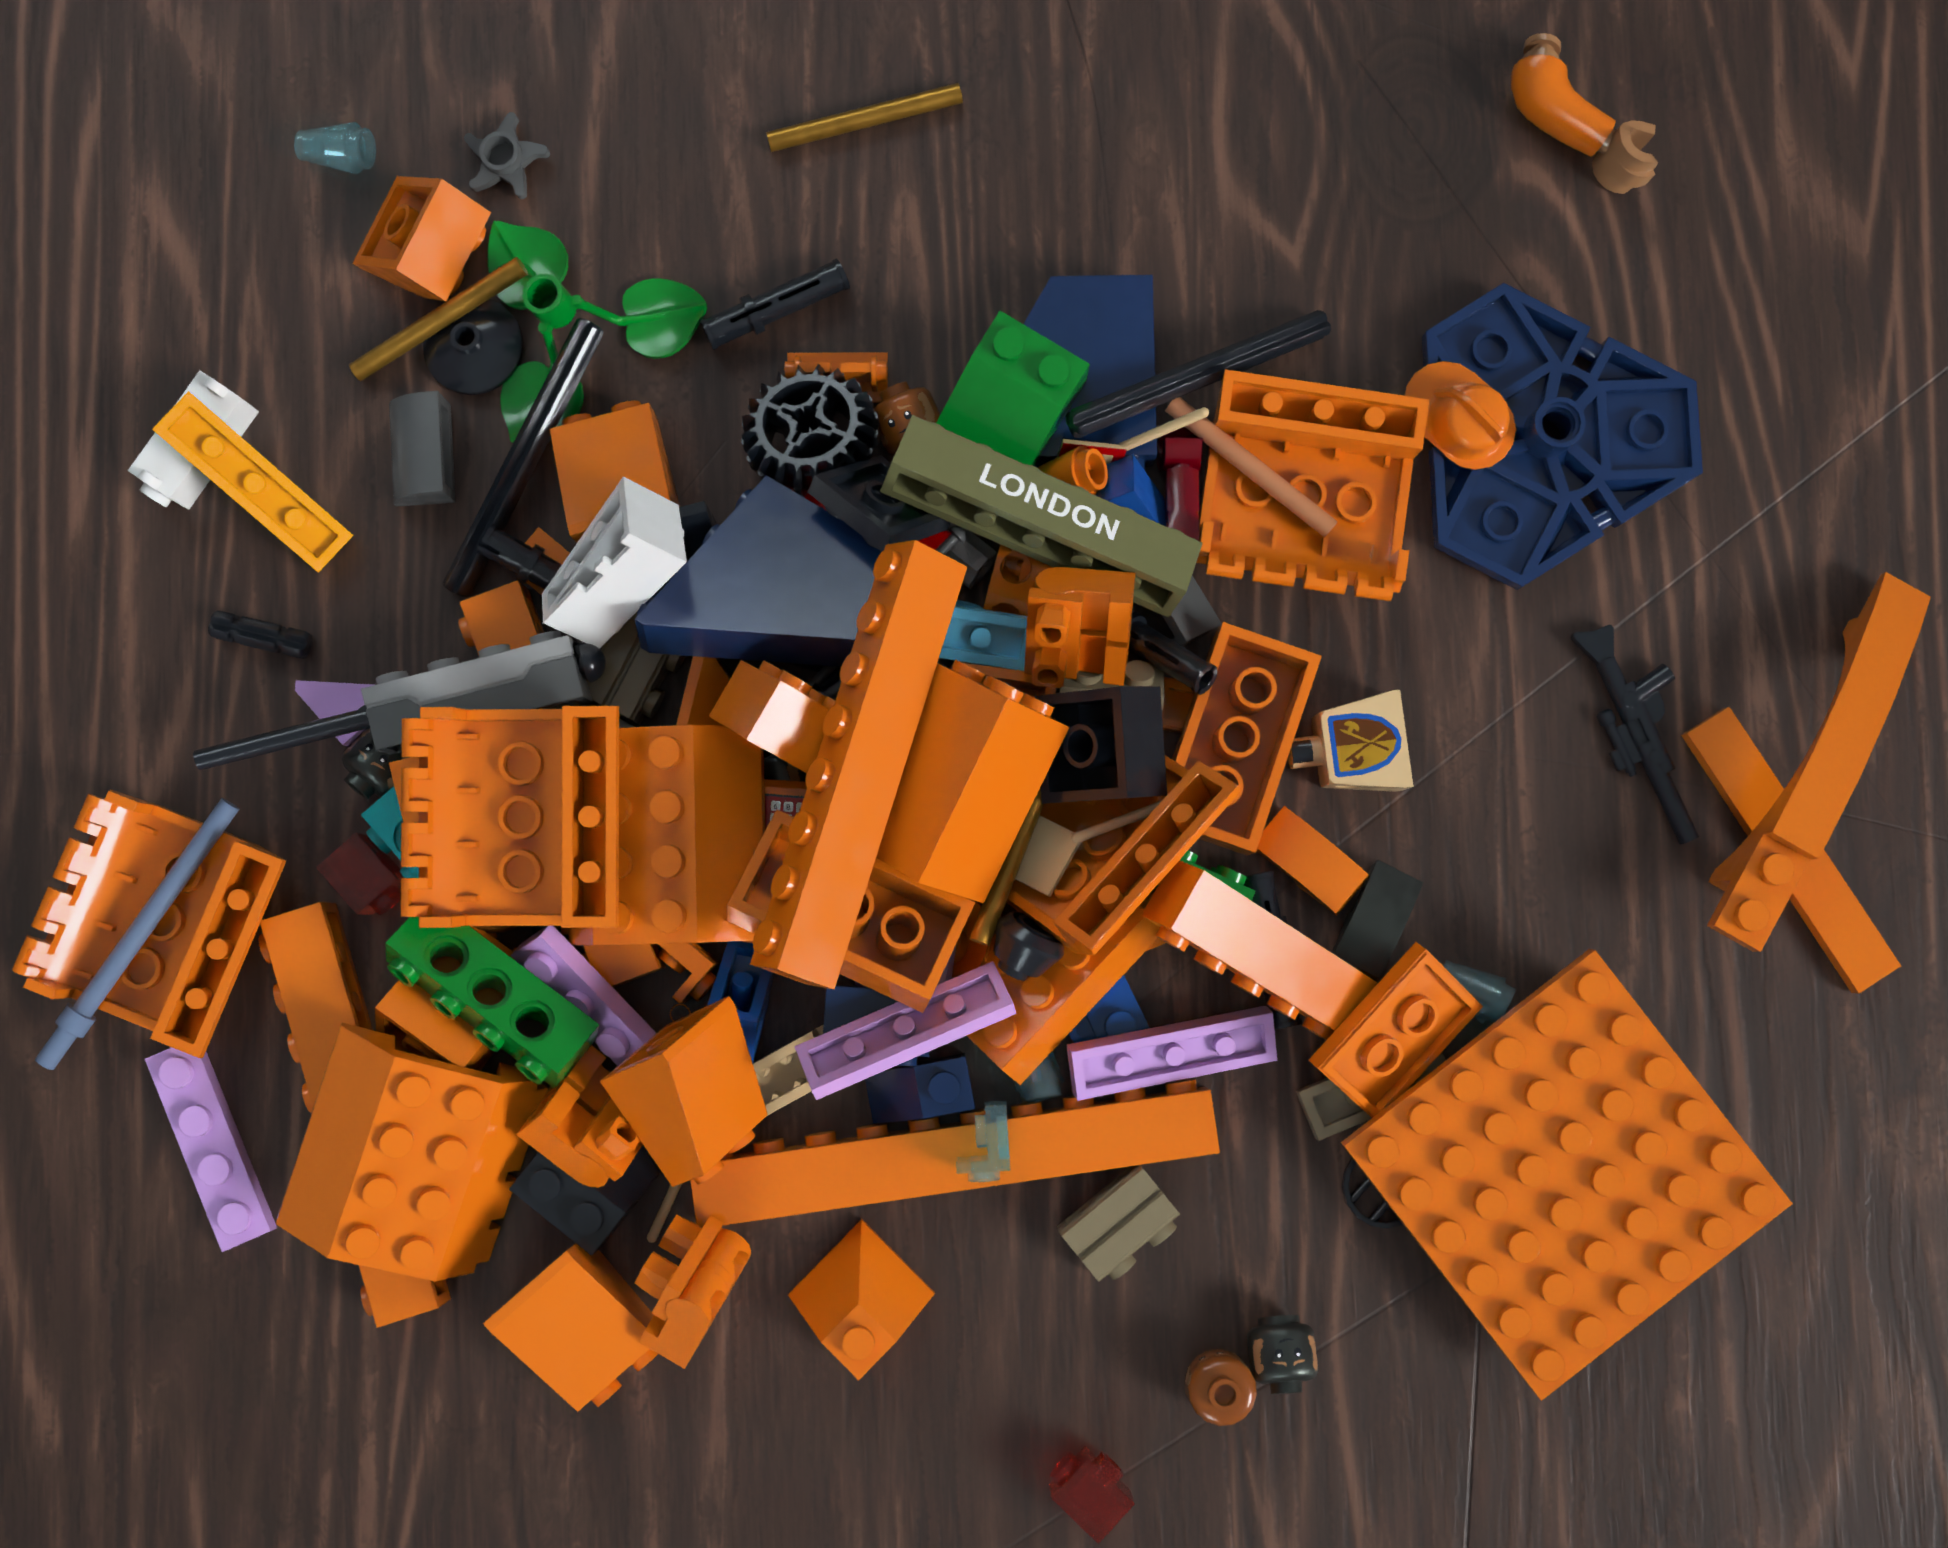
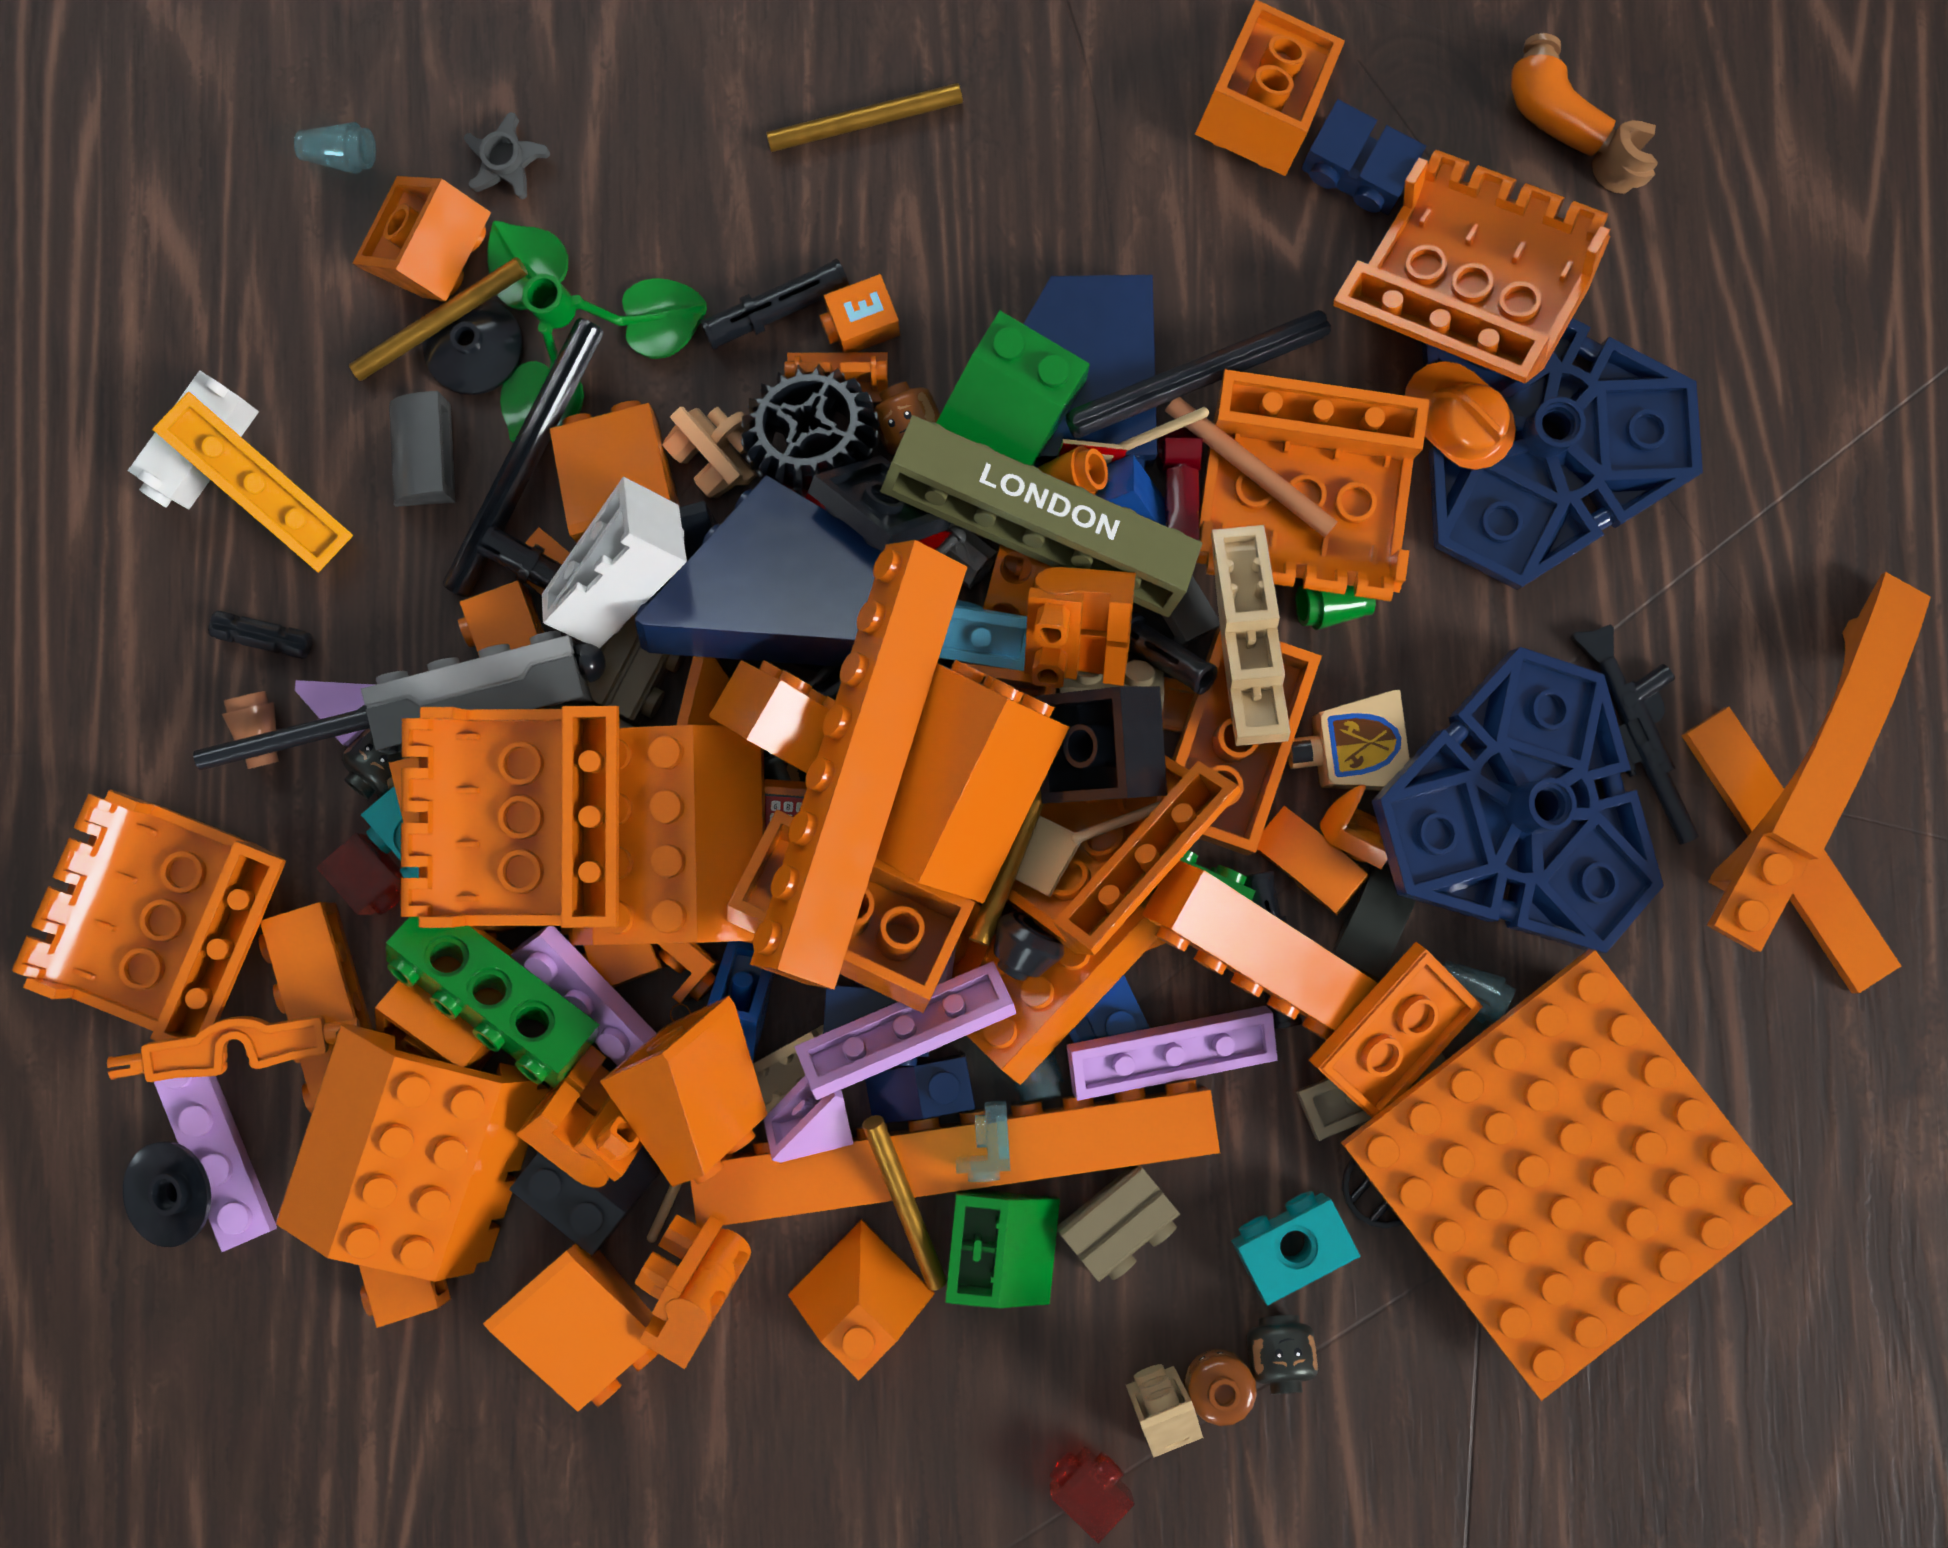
sand blue bar [35,798,240,1070] -> none
none -> orange piece [107,1015,360,1082]
none -> black dish [123,1141,211,1247]
none -> nougat cone [222,691,279,769]
none -> light nougat hips [662,407,757,498]
none -> lavender slope [763,1075,853,1163]
none -> orange brick [819,274,900,352]
none -> pearl gold bar [862,1115,947,1290]
none -> green slope [945,1189,1060,1308]
none -> tan slope [1126,1364,1203,1457]
none -> orange slope [1195,0,1345,176]
none -> tan slope [1211,525,1291,746]
none -> teal brick [1231,1191,1361,1306]
none -> green cone [1295,585,1376,630]
none -> dark blue piece [1301,99,1427,215]
none -> orange plate [1319,785,1388,869]
none -> orange slope [1334,149,1611,383]
none -> dark blue plate [1372,647,1664,954]

